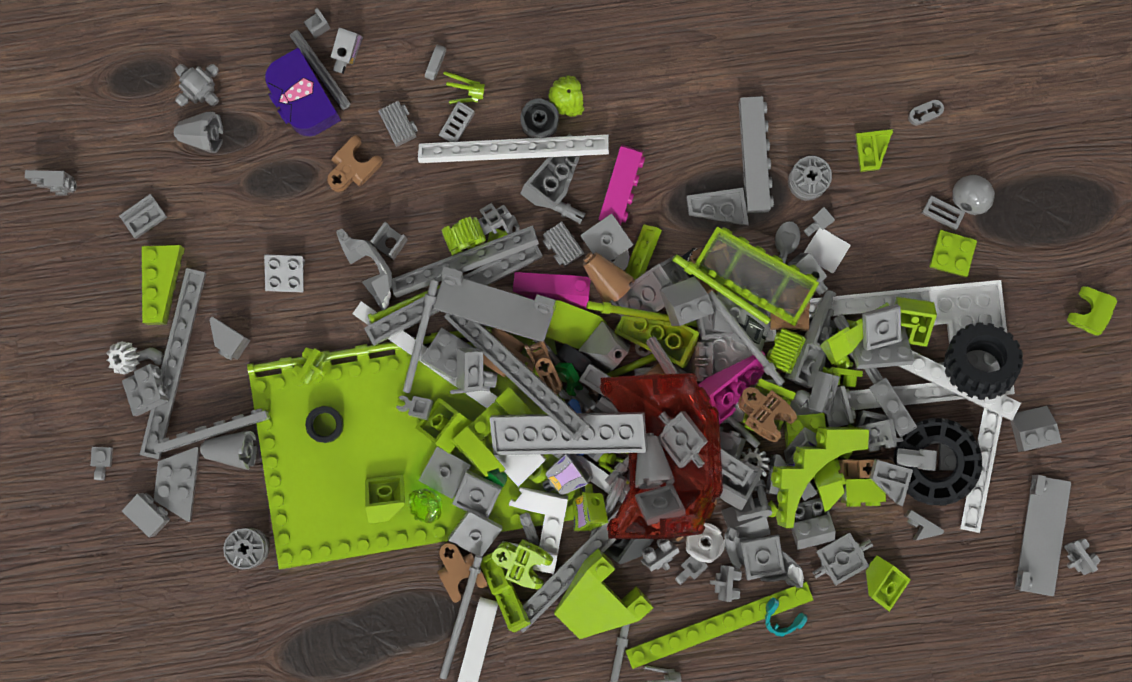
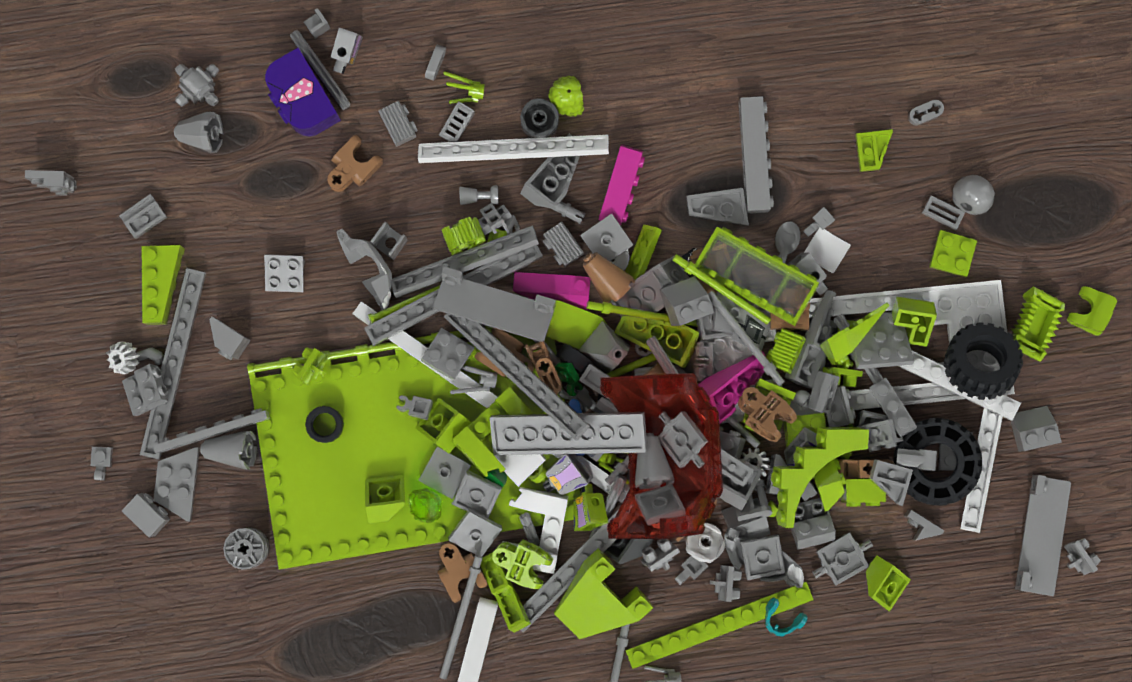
light grey bar [403,279,439,393] -> none
light grey panel [456,347,483,391] -> none
light grey wheel [788,156,832,201] -> none
light grey plate [862,304,901,351] -> none
none -> light grey piece [459,185,499,205]
none -> lime piece [1011,286,1065,362]

